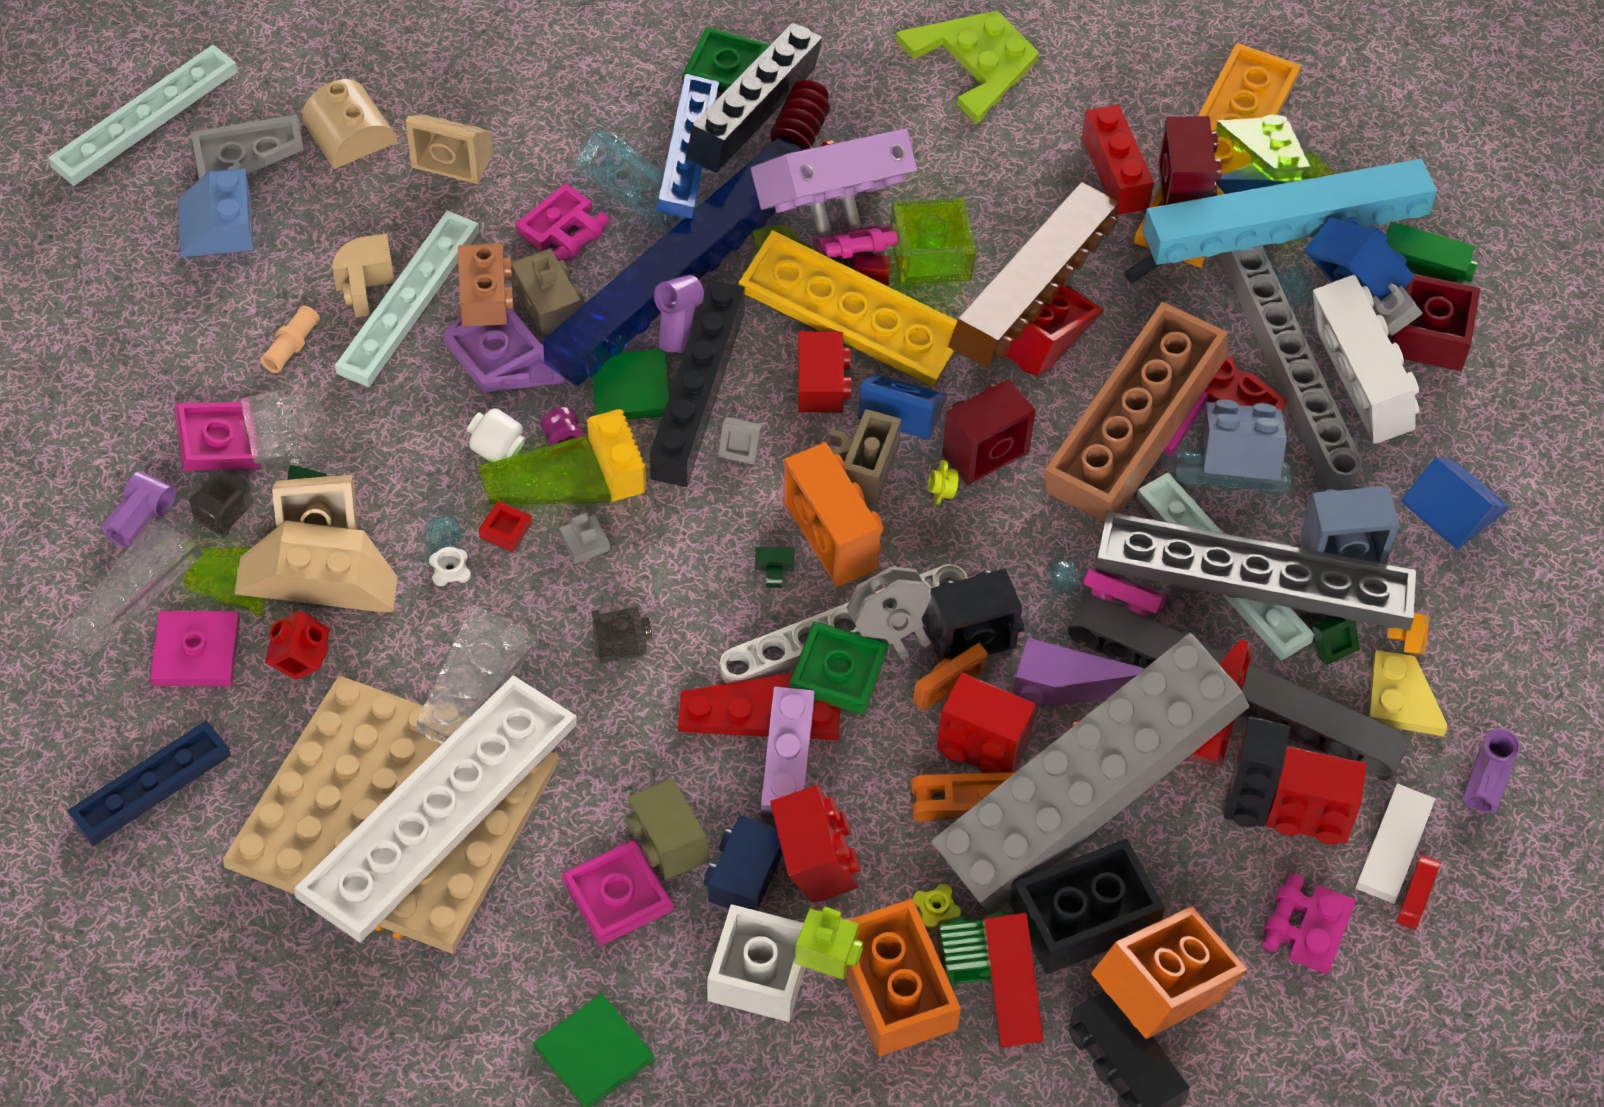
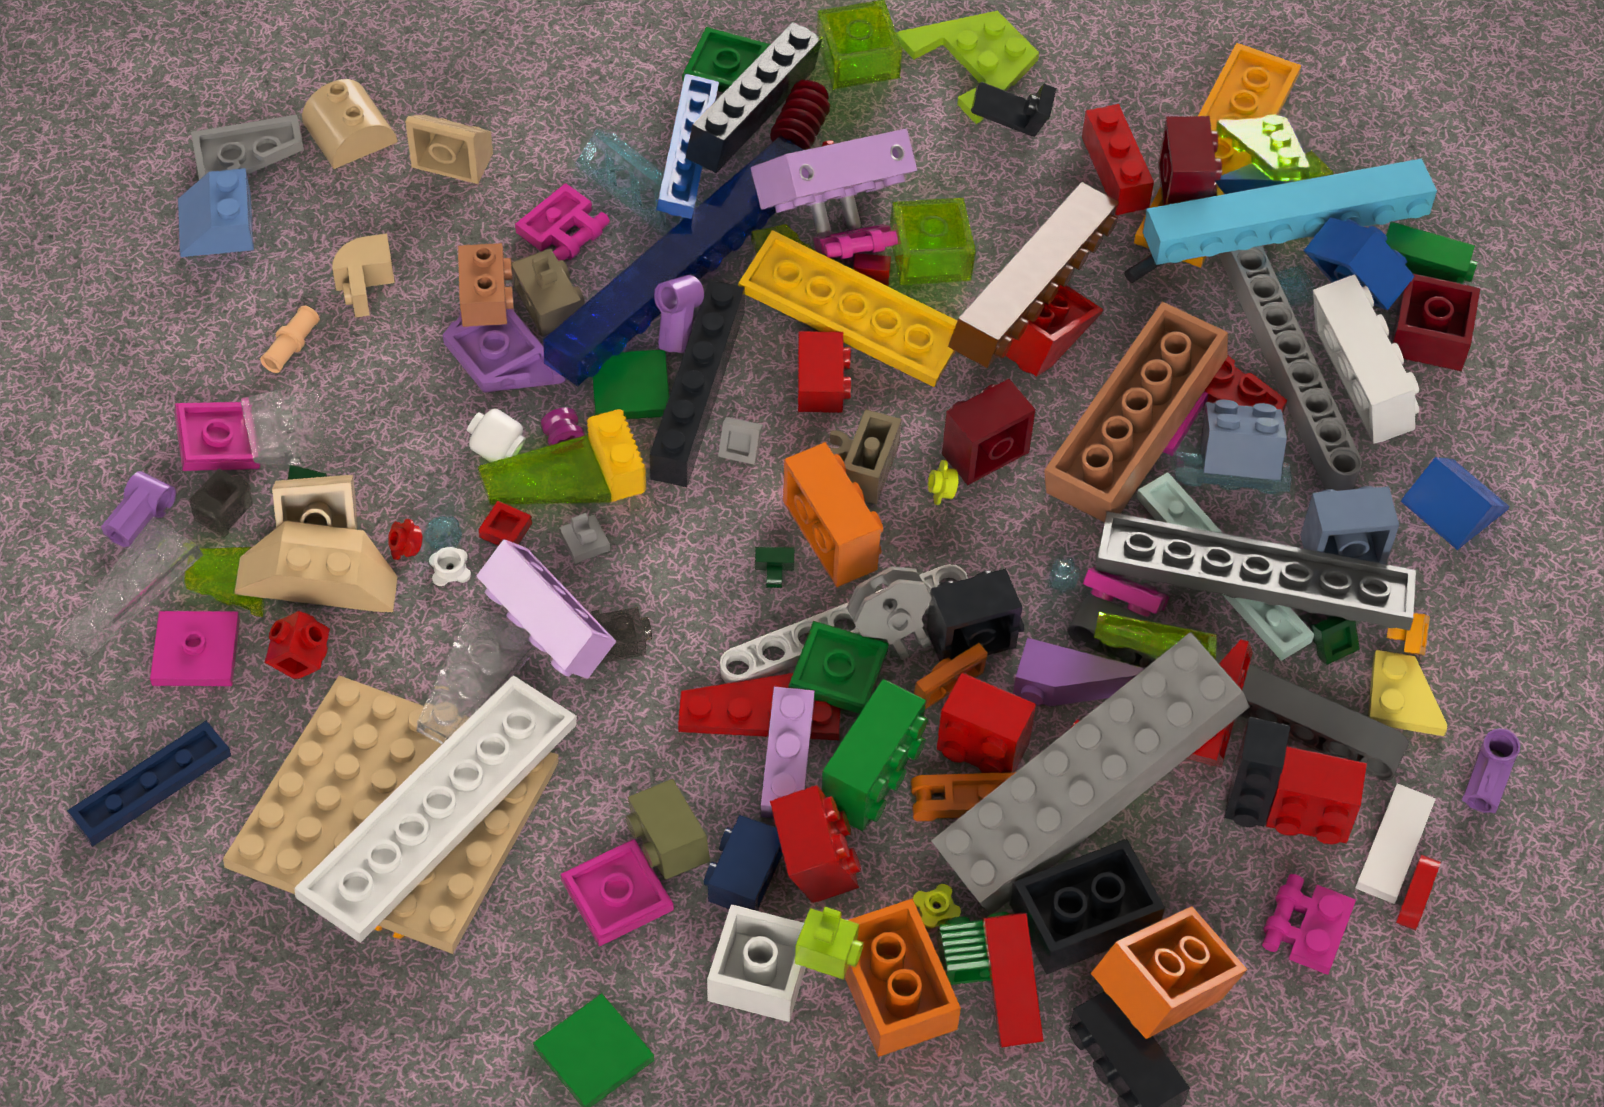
light aqua plate [48,45,238,186] -> none
light aqua plate [335,211,479,387] -> none
blue slope [858,373,948,440] -> none
light grey tile [1372,284,1423,336] -> none
none -> red plate [388,519,422,560]
none -> lavender brick [476,539,616,679]
none -> clear neon green brick [817,0,902,89]
none -> green brick [821,679,928,832]
none -> black bracket [971,82,1057,137]
none -> clear neon green wing [1094,612,1217,660]

